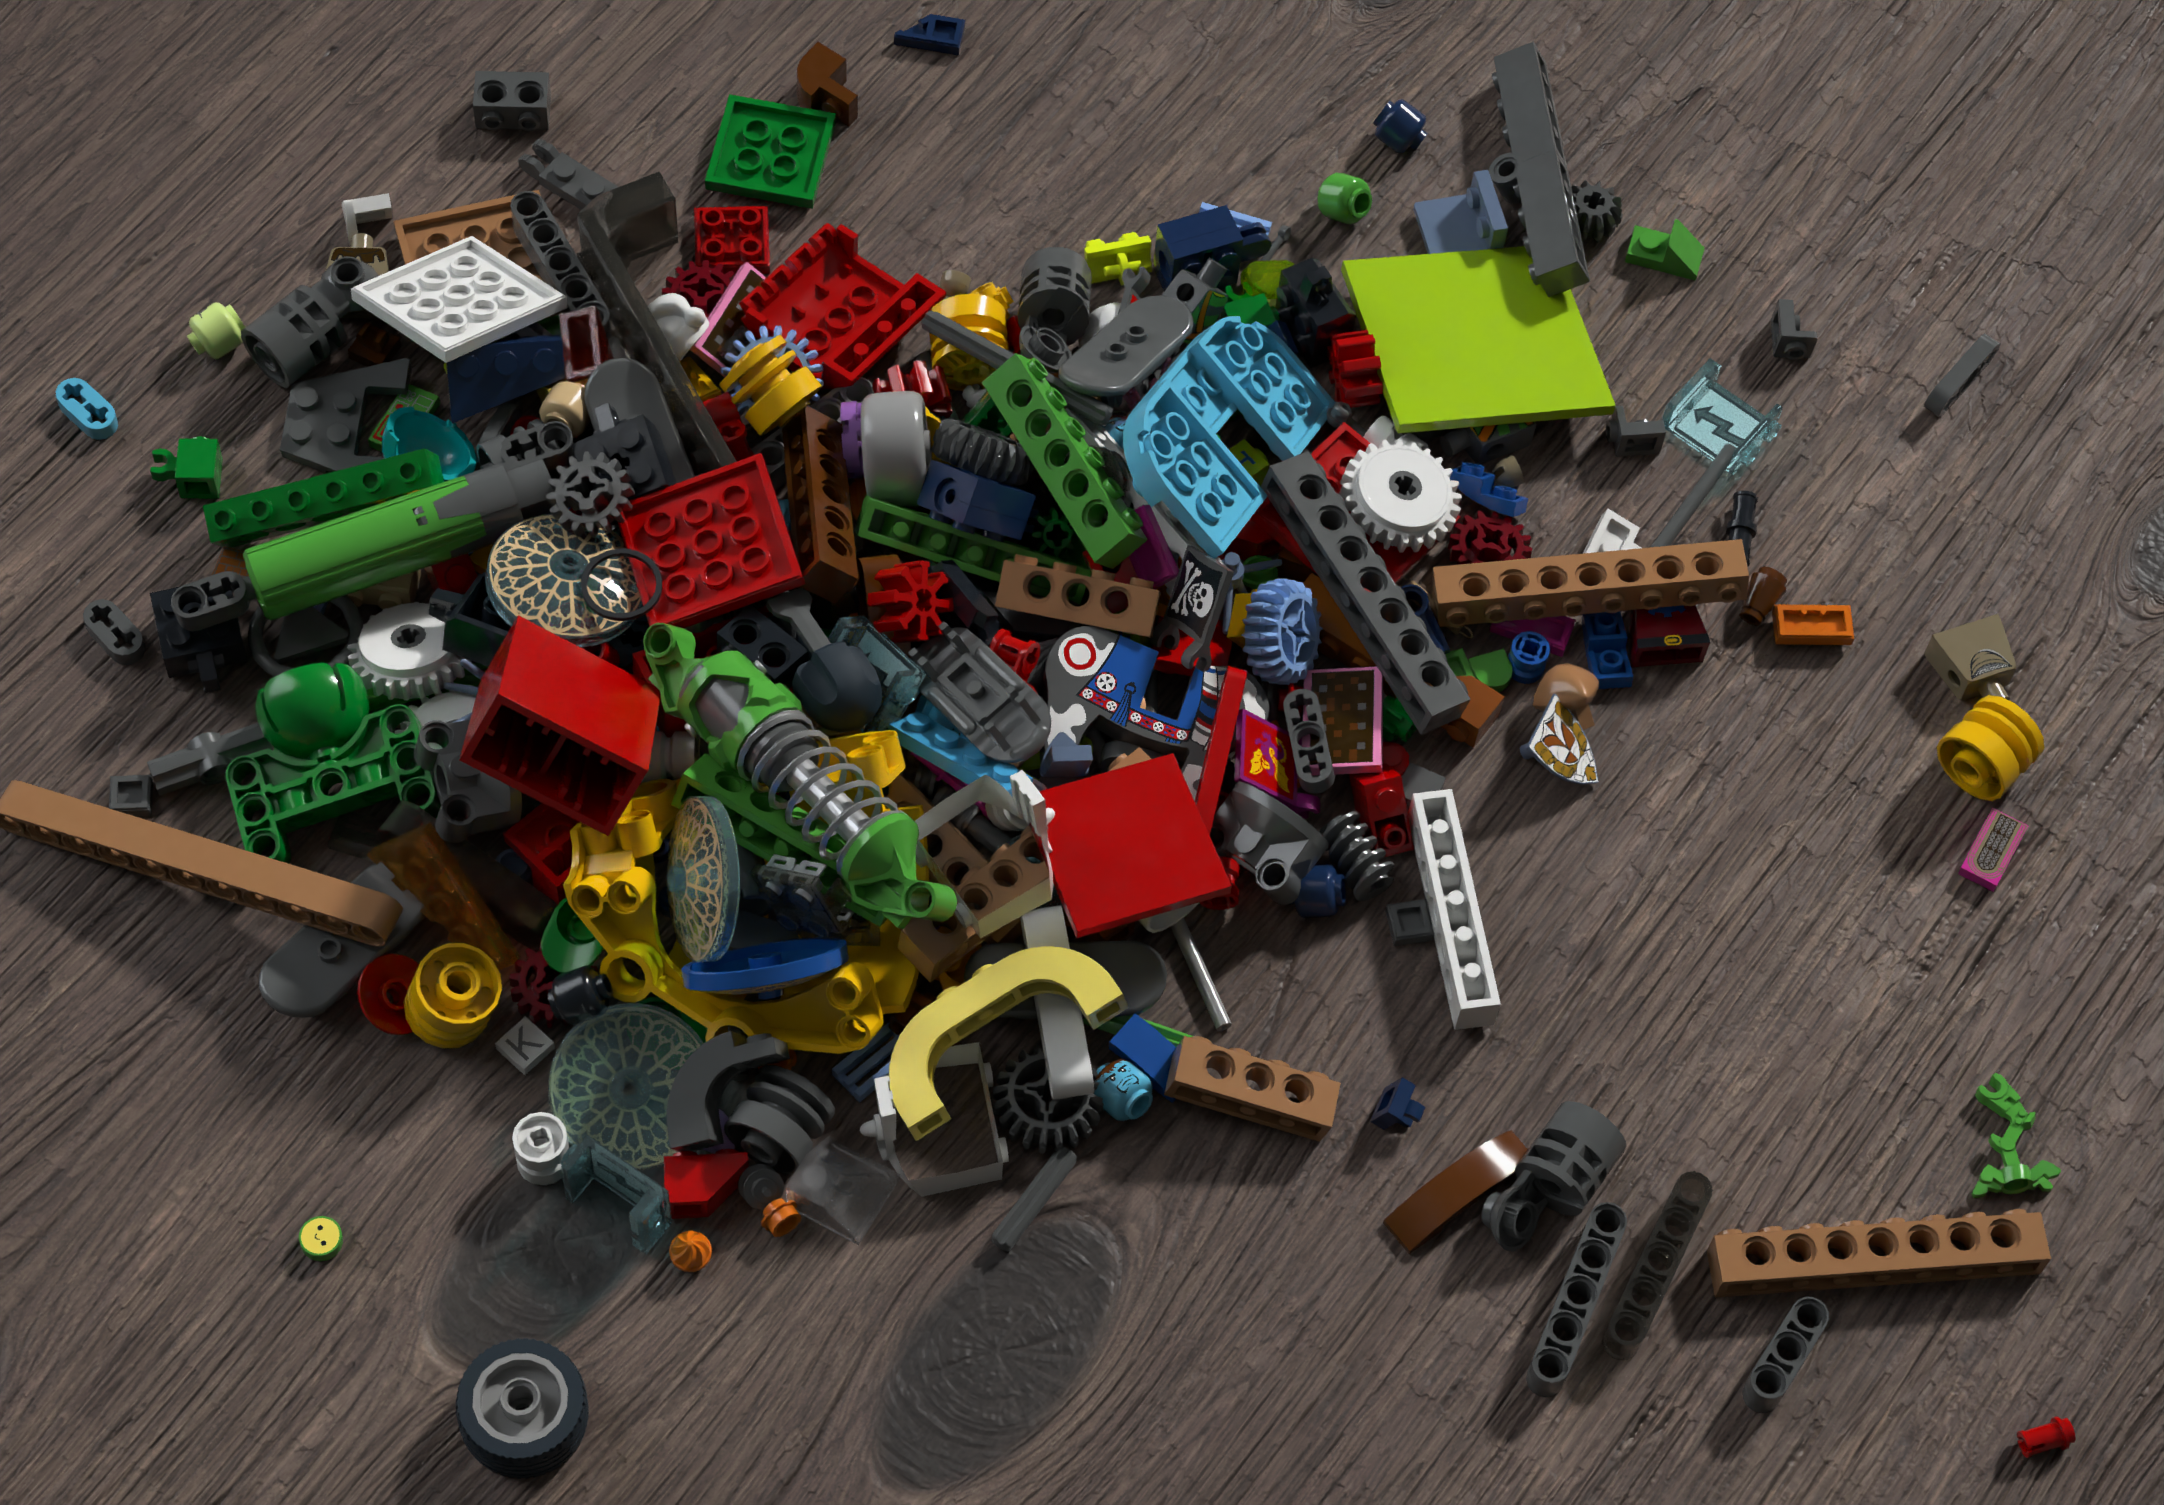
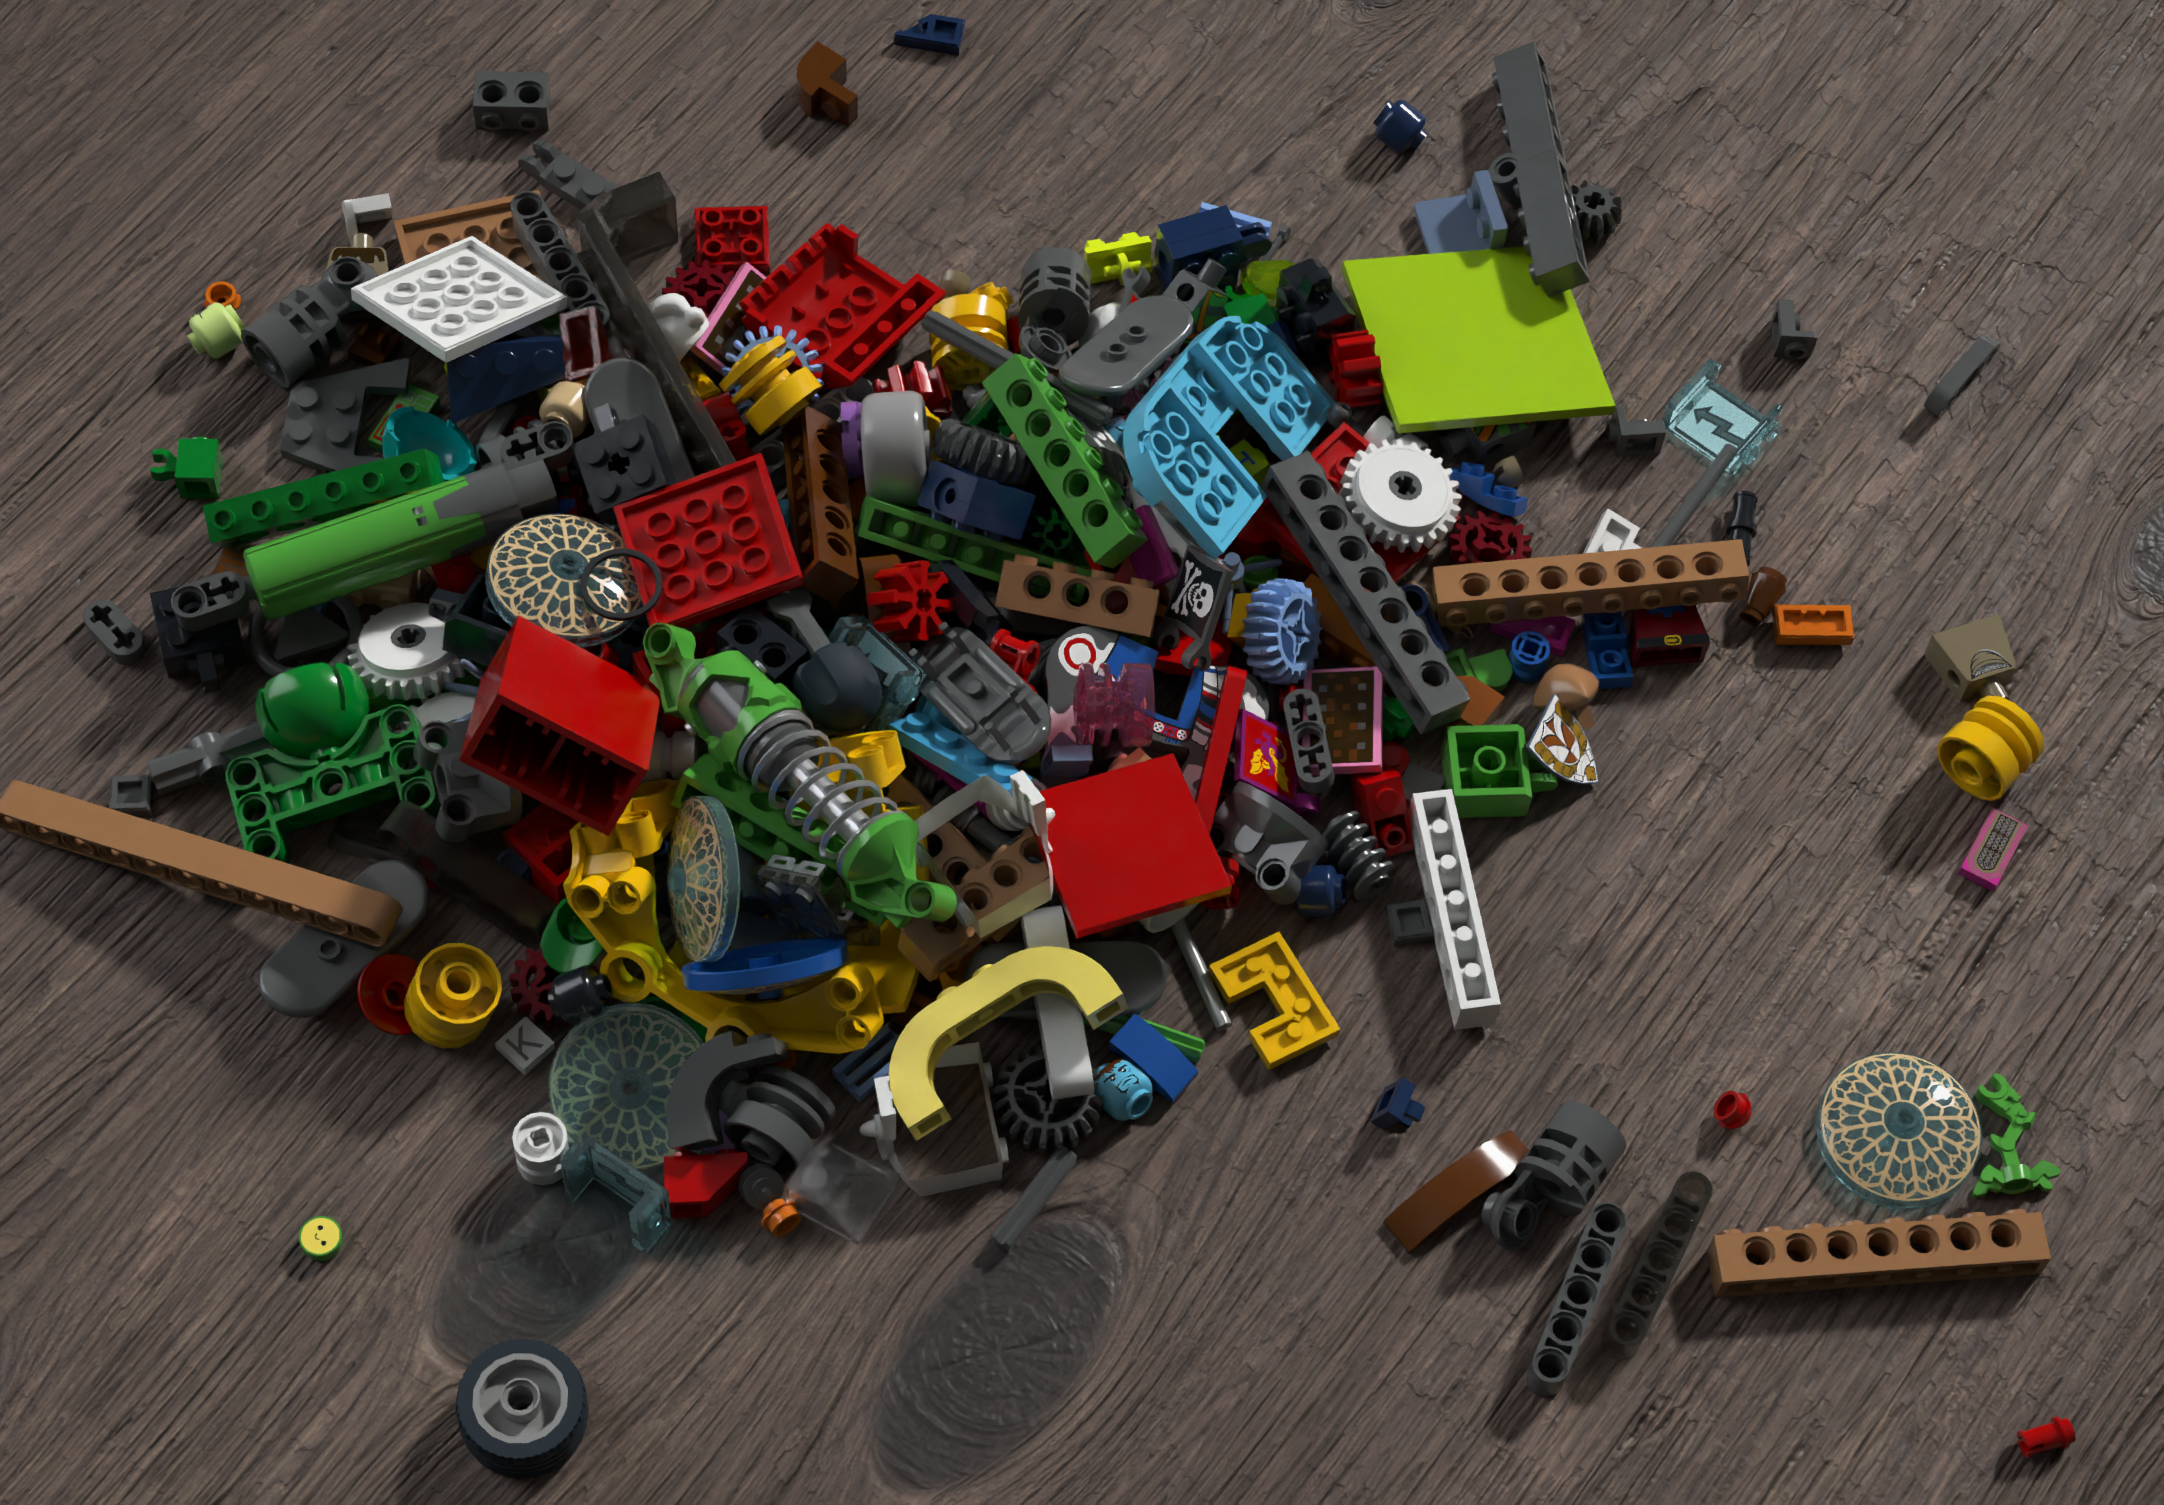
medium azure beam [55,378,118,440] -> none
clear orange wing [367,822,521,970] -> none
dark grey gear [546,451,635,538] -> none
orange plate [669,1231,712,1272] -> none
green plate [705,94,836,209] -> none
medium nougat brick [1164,1036,1341,1142] -> none
bright green head [1317,173,1372,224] -> none
bright green slope [1625,219,1704,281] -> none
dark grey beam [1742,1297,1829,1413] -> none
none -> orange plate [204,281,241,309]
none -> clear pink wheel [1073,663,1155,747]
none -> yellow plate [1208,932,1341,1070]
none -> bright green hinge [1441,724,1558,818]
none -> red plate [1713,1091,1752,1130]
none -> clear light blue dish [1816,1052,1982,1210]

